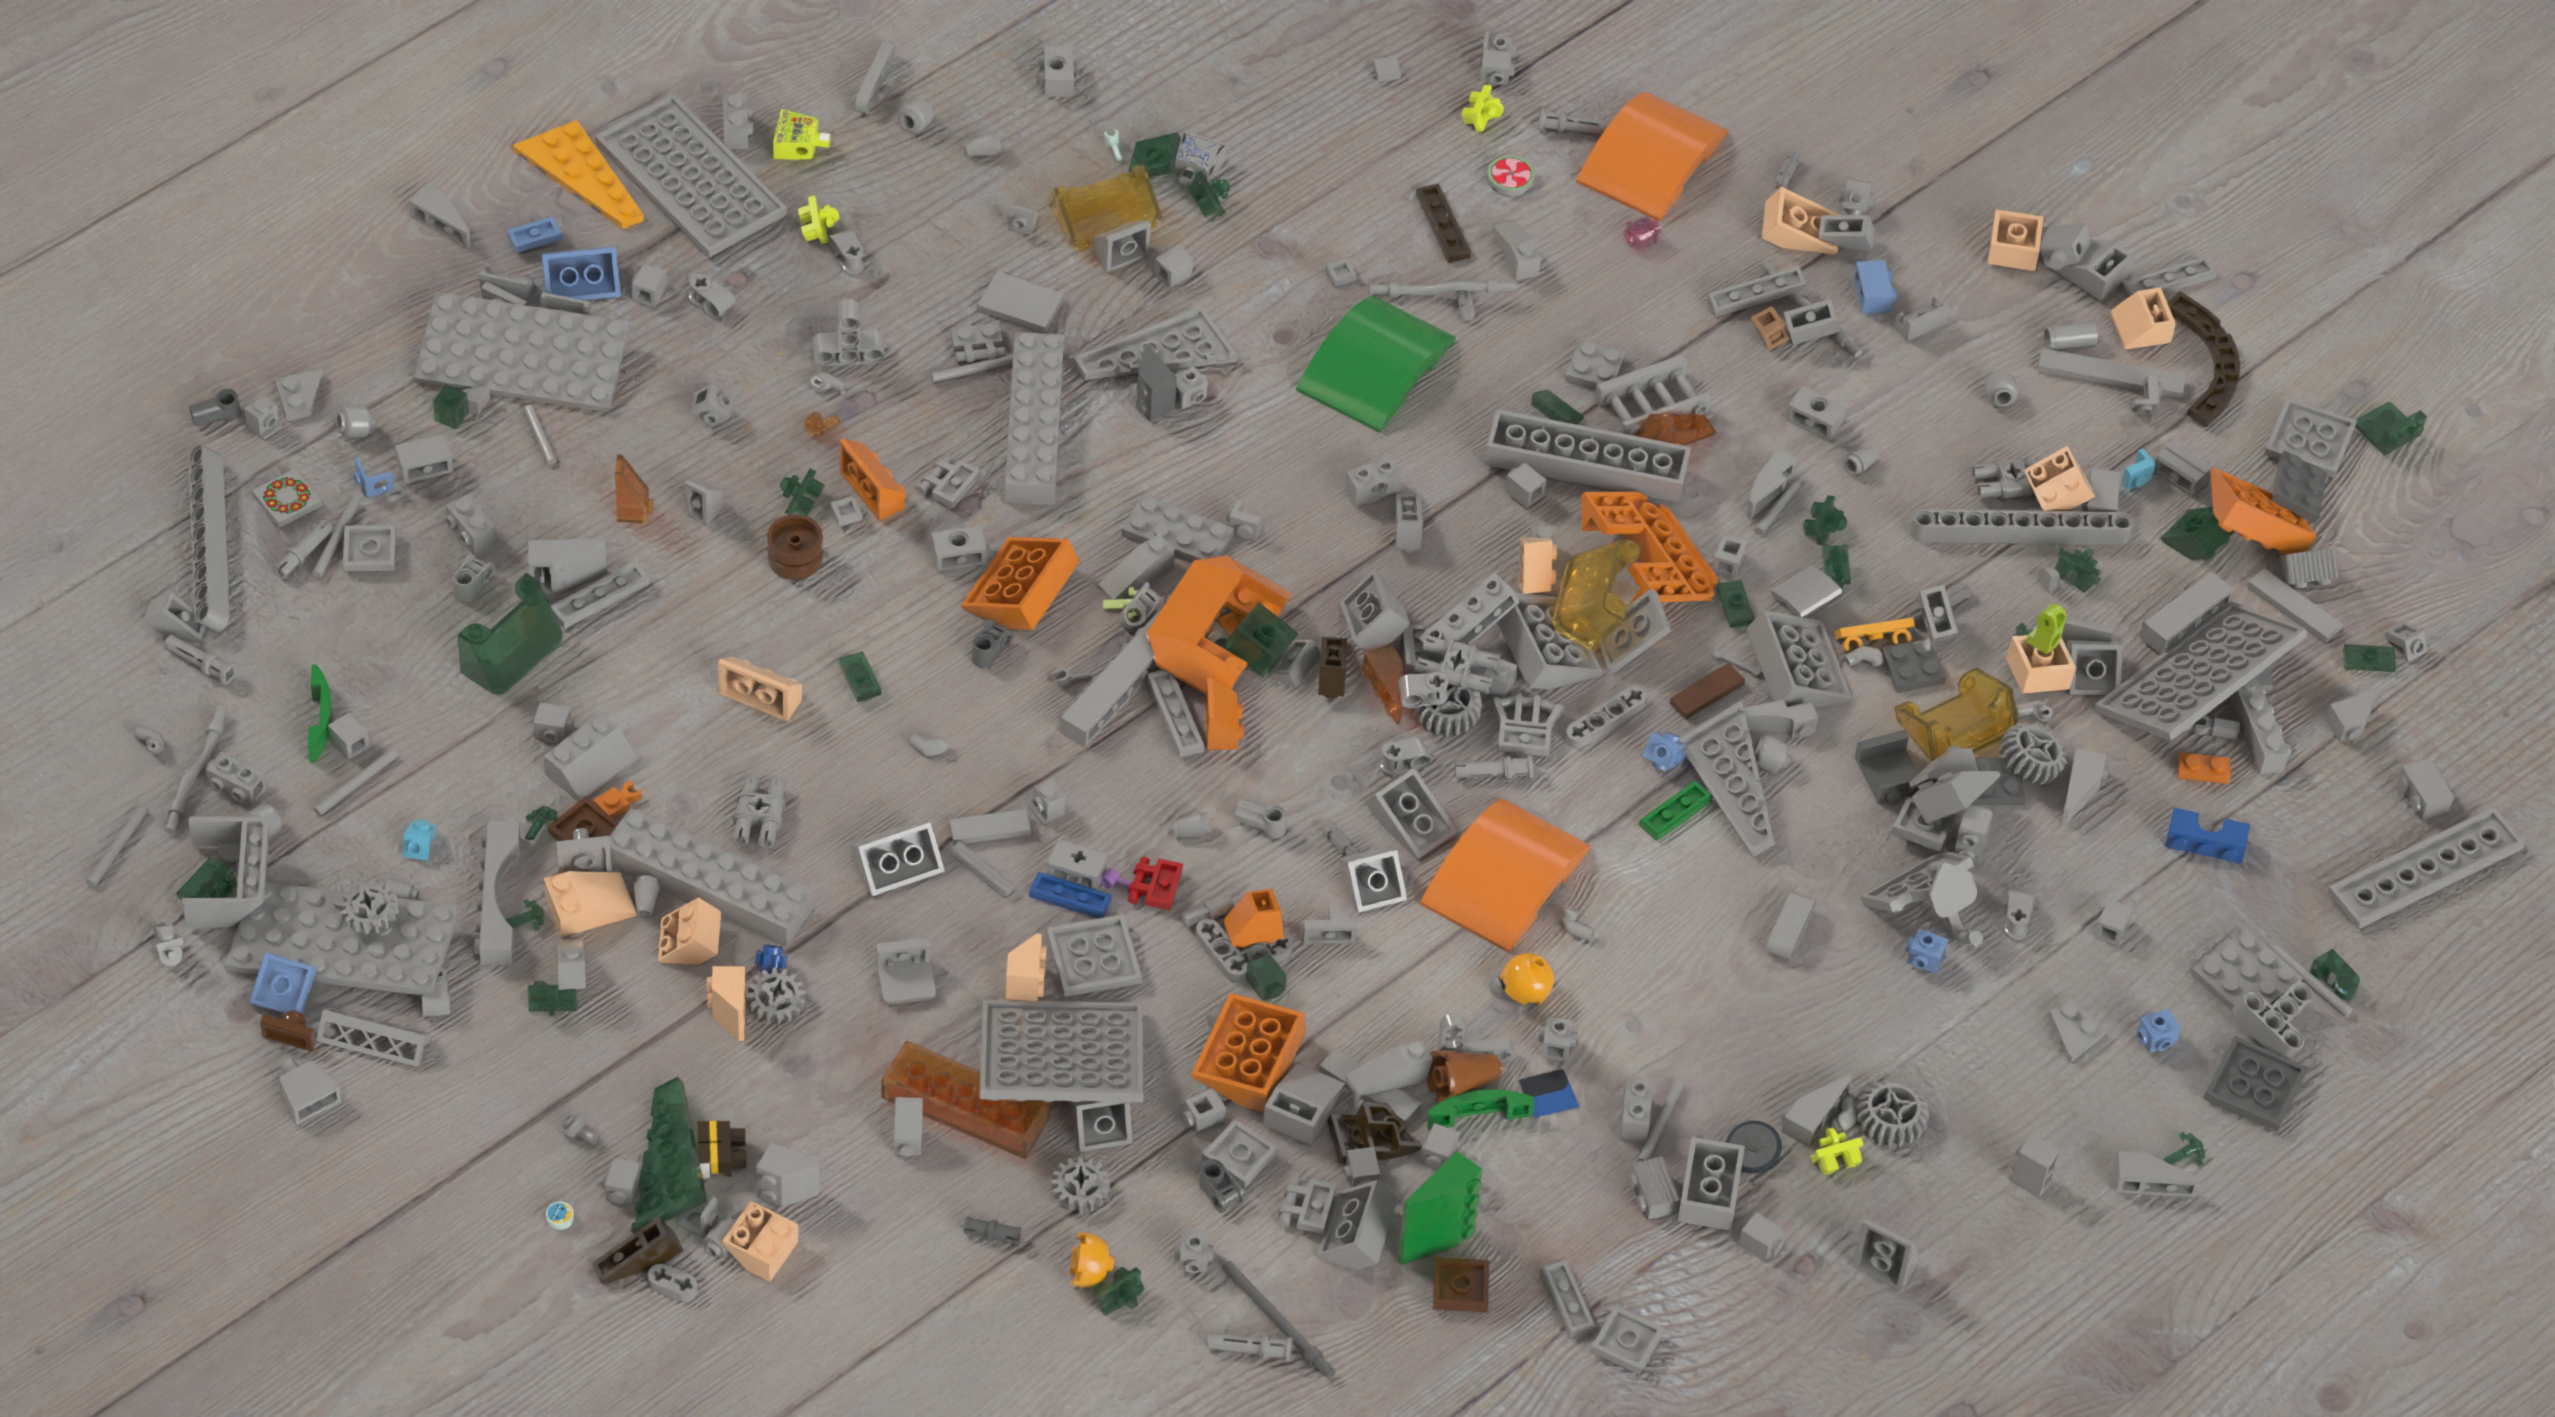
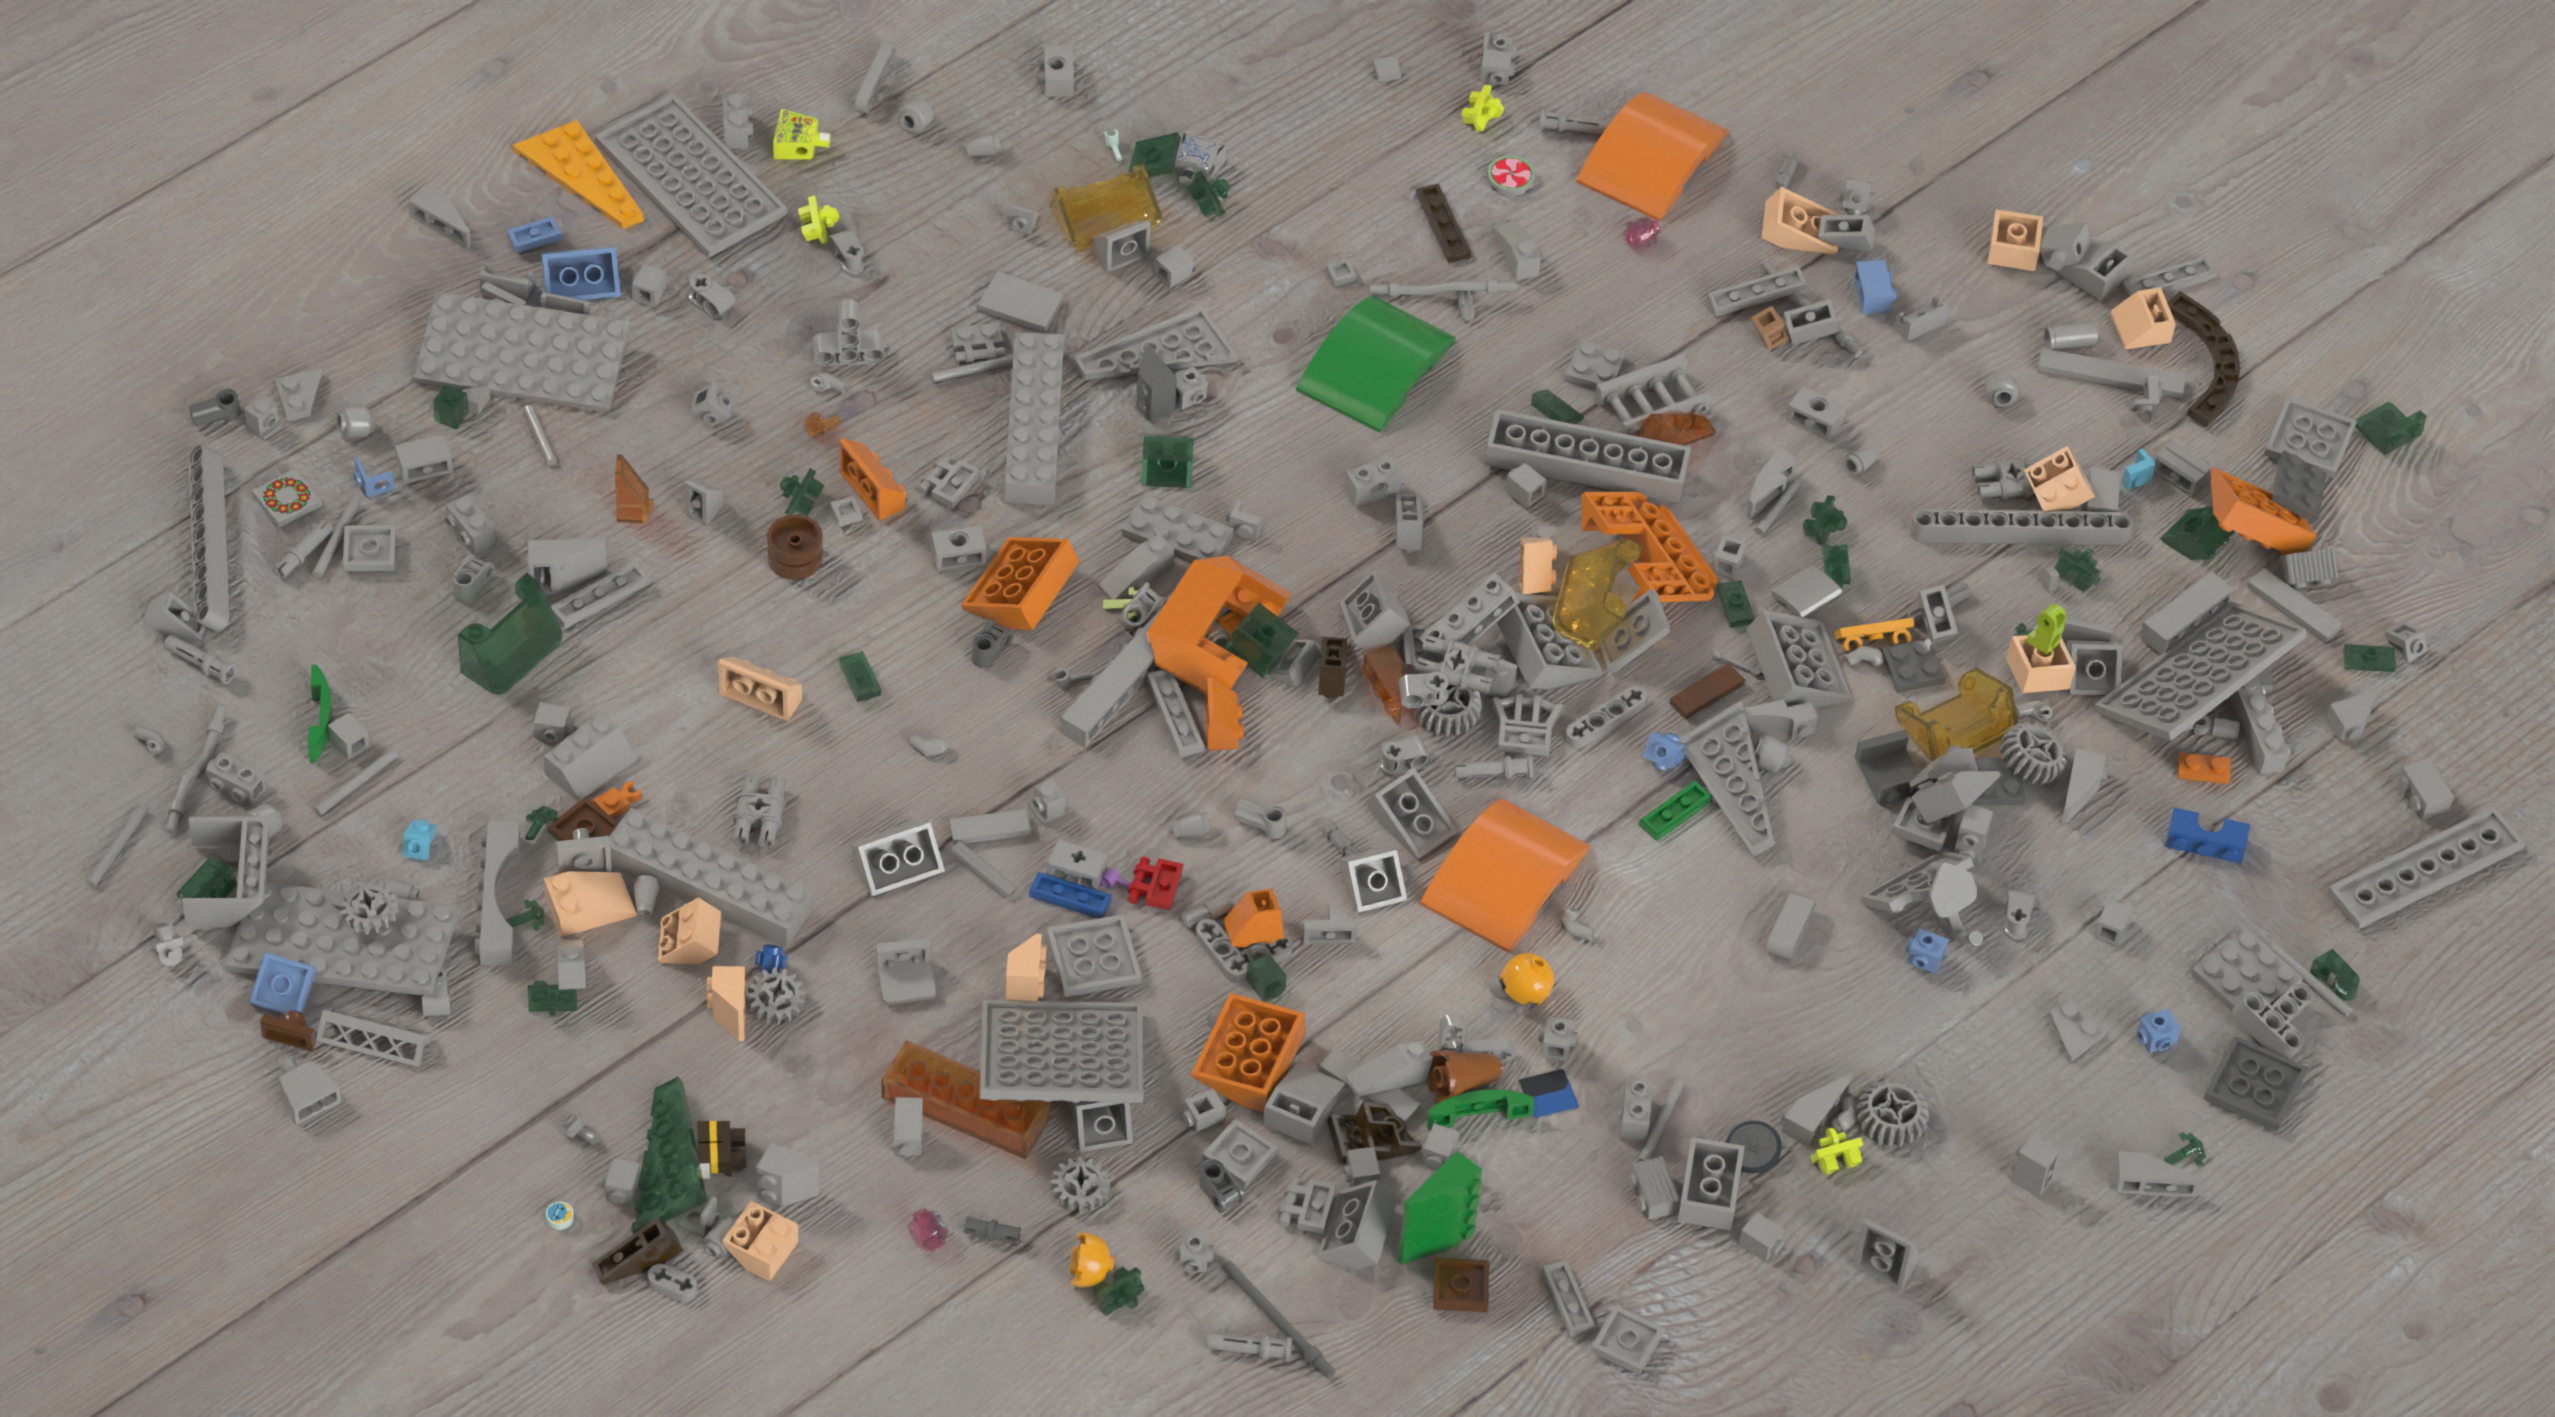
none -> clear pink head [908,1209,948,1251]
none -> clear green slope [1141,433,1194,488]

